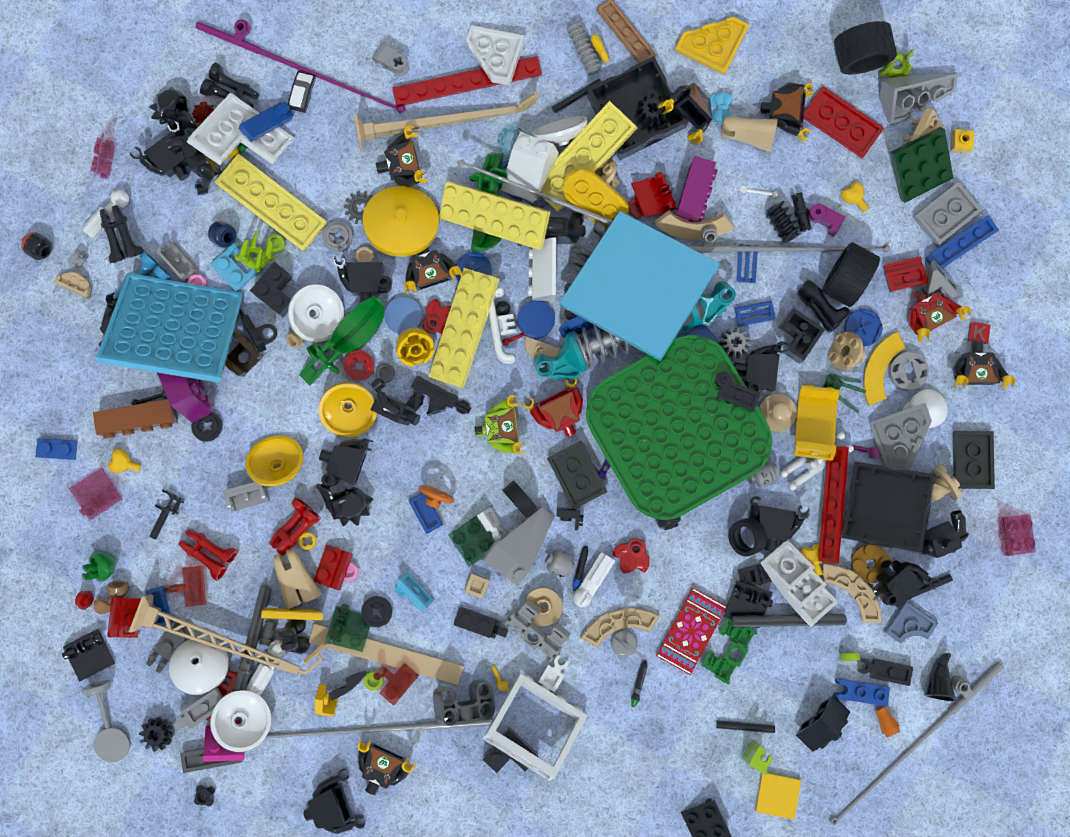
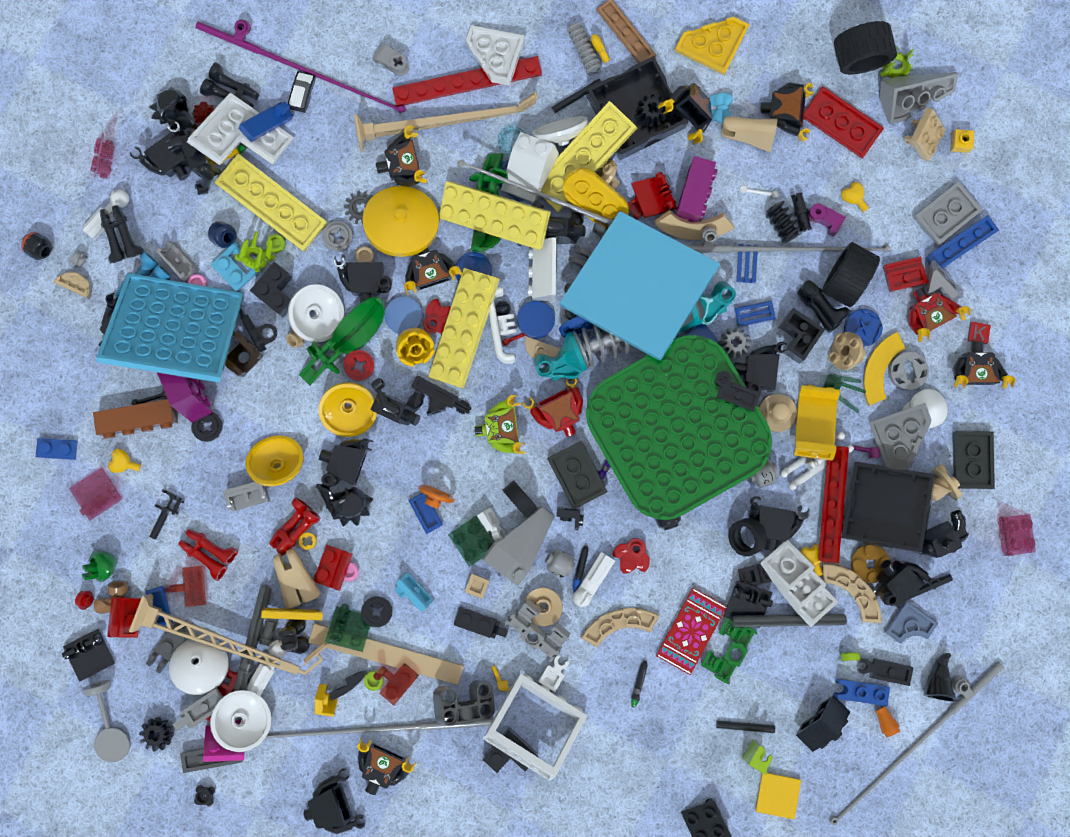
dark grey tile [376,363,395,383] -> none
light grey piece [611,630,645,659] -> none
dark green plate [890,127,954,203] -> none

